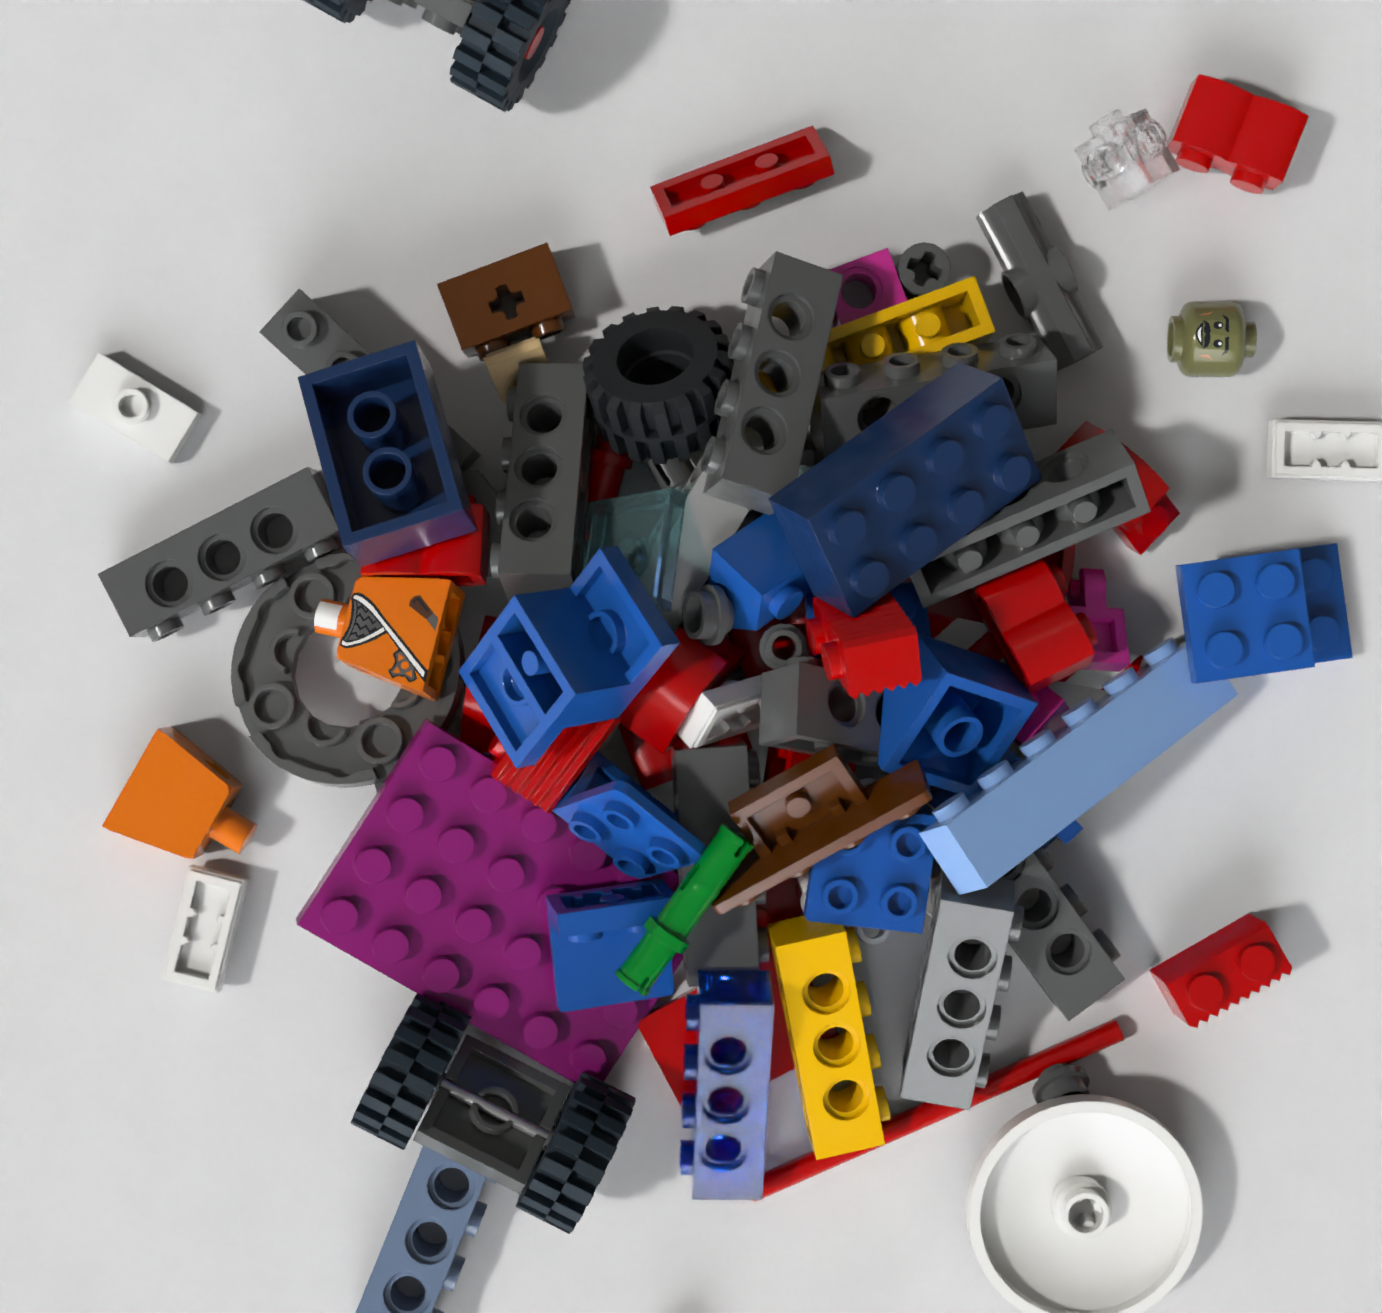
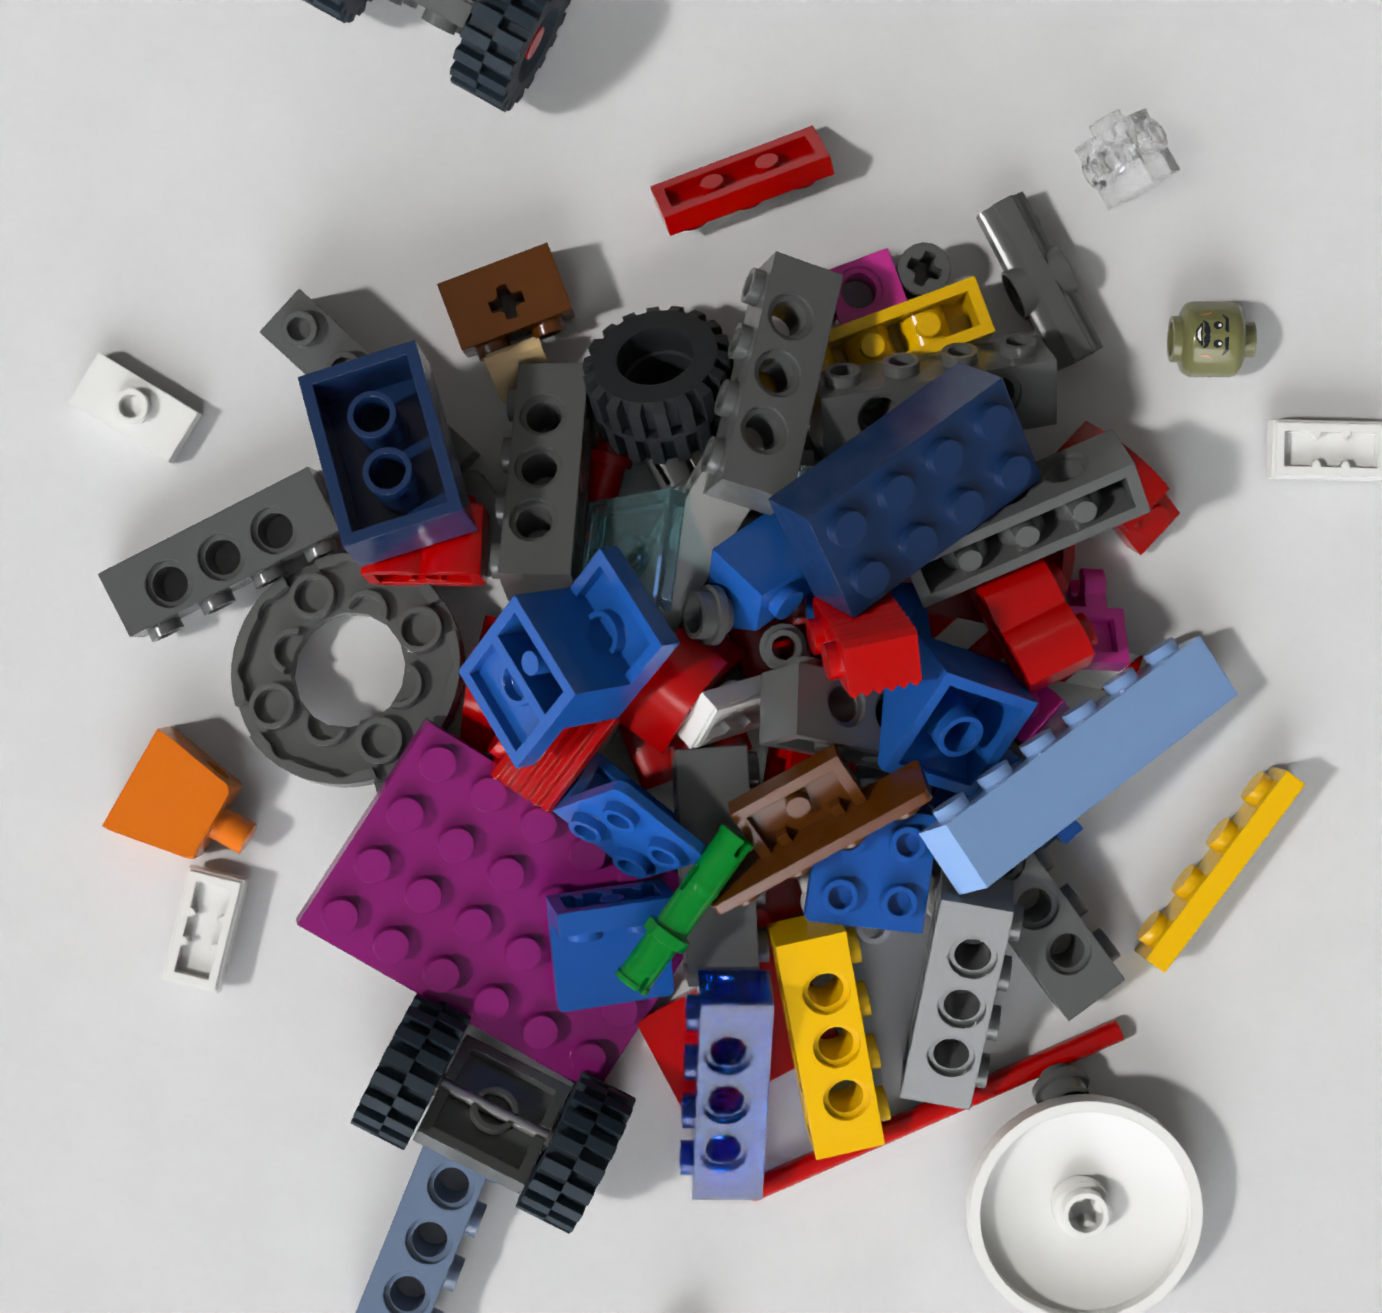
orange torso [314,576,466,702] -> none
red brick [1149,913,1292,1028] -> none
red brick [1165,74,1309,194] -> none
blue bracket [1175,543,1353,684] -> none
none -> yellow plate [1134,767,1306,973]

